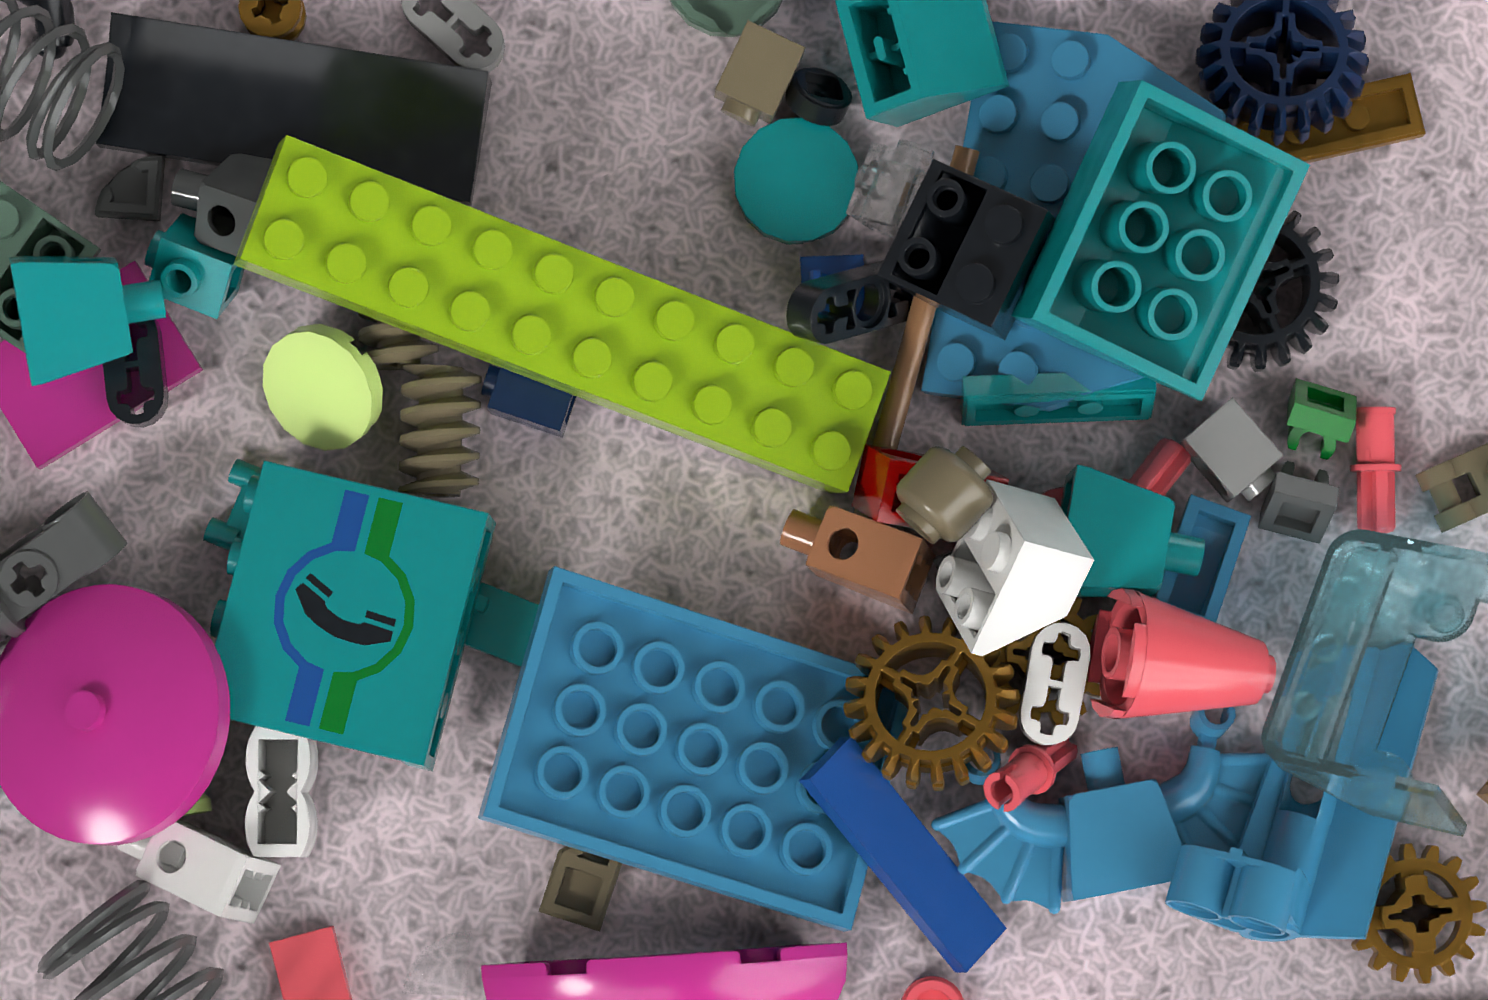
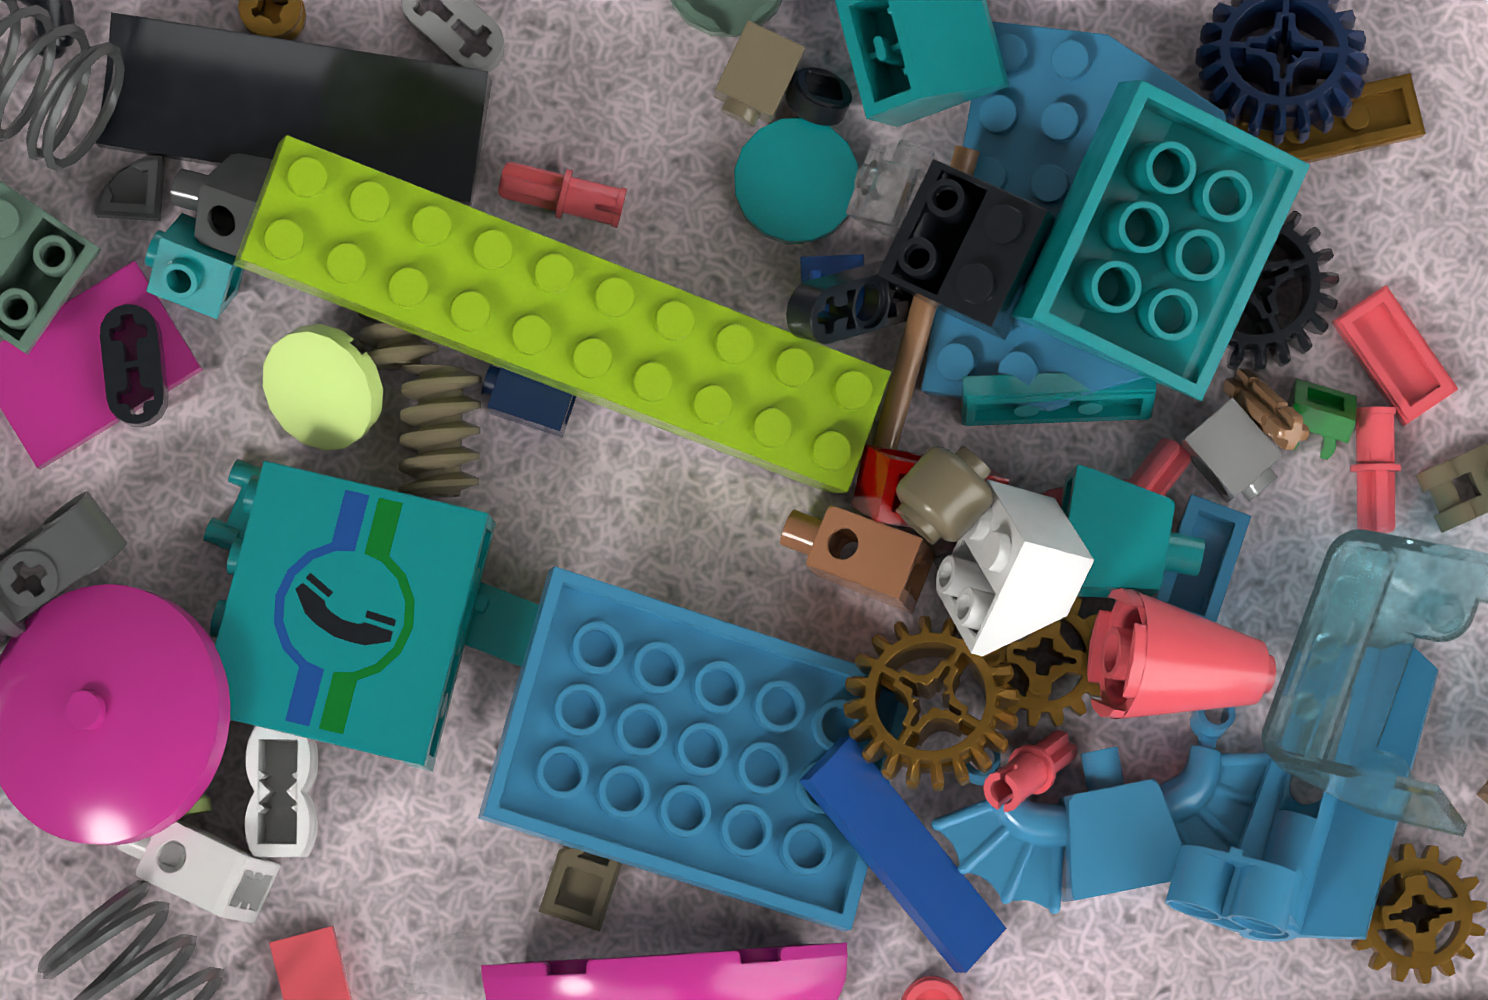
teal torso [9,256,166,386] -> none
white beam [1018,623,1090,745] -> none
dark grey tile [1258,461,1339,544] -> none
none -> coral axle [498,162,627,228]
none -> medium nougat axle [1223,369,1309,450]
none -> coral tile [1331,285,1458,426]

